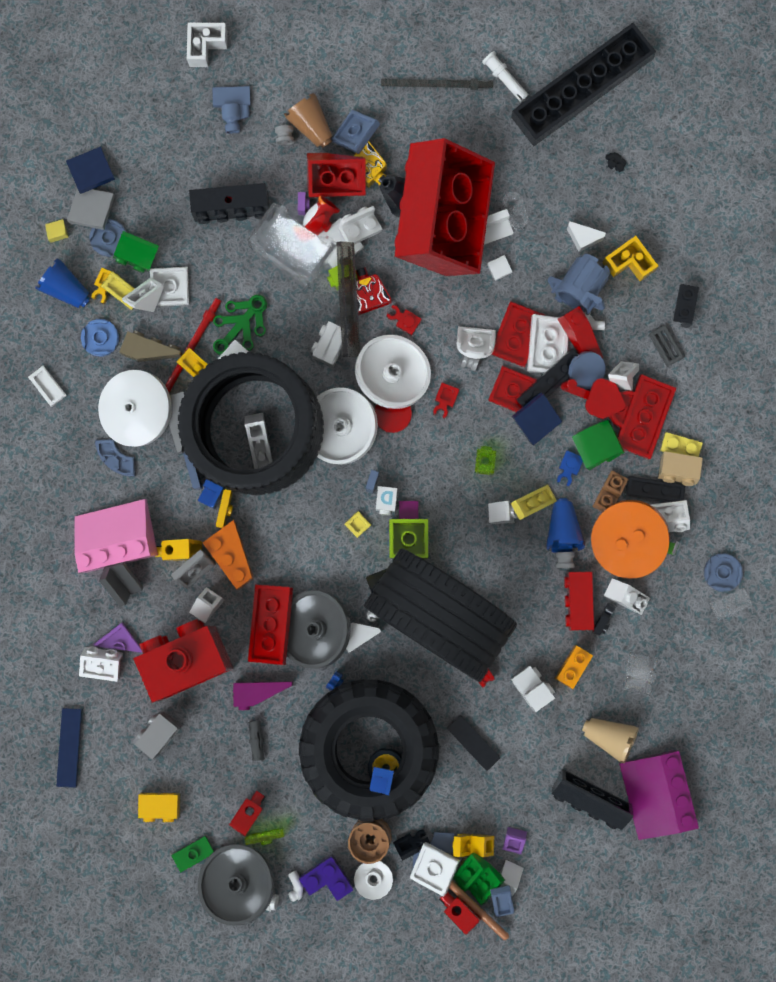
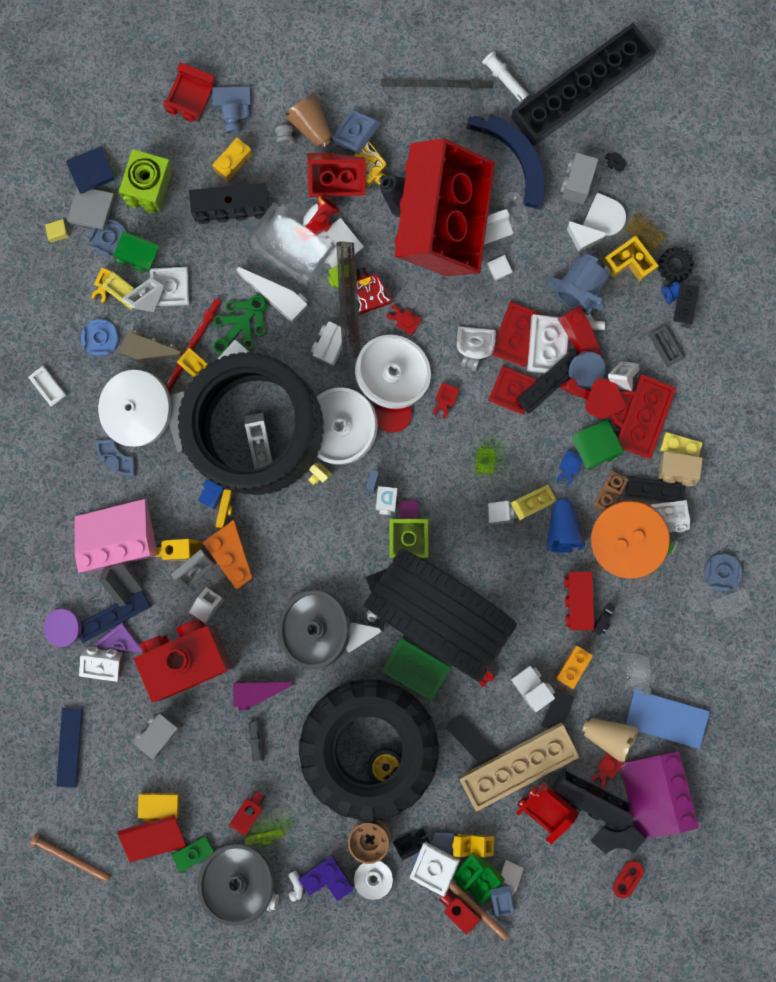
blue cone [35,258,91,308] -> none
sand blue tile [183,452,203,491] -> none
white brick [187,23,228,67] -> none
red plate [248,584,293,665] -> none
medium lavender plate [298,192,310,215] -> none
blue plate [326,671,344,691] -> none
white bracket [338,206,383,247] -> none
light yellow tile [344,511,371,538] -> none
blue panel [370,767,394,795] -> none
medium lavender slope [502,827,527,854] -> none
dark blue tile [512,393,562,446] -> none
light grey wheel [555,552,575,568] -> none
white slope [604,578,650,615] -> none
none -> nougat bar [29,833,110,882]
none -> medium lavender tile [44,609,82,647]
none -> dark blue tile [79,590,151,643]
none -> red tile [118,815,186,862]
none -> lime brick [119,149,173,213]
none -> red panel [162,62,216,122]
none -> yellow brick [212,138,253,182]
none -> white slope [236,267,308,324]
none -> light yellow tile [308,462,333,485]
none -> green plate [381,638,451,701]
none -> tan plate [458,722,579,812]
none -> dark blue arch [466,114,545,210]
none -> red panel [516,782,579,844]
none -> black tile [541,689,575,728]
none -> light grey brick [560,153,598,205]
none -> white tile [583,193,626,237]
none -> red plate [591,753,624,788]
none -> black tile [591,824,647,854]
none -> red plate [612,861,644,898]
none -> clear yellow panel [624,214,666,253]
none -> medium blue tile [625,689,710,749]
none -> black tyre [658,246,694,283]
none -> blue wheel [661,281,680,304]

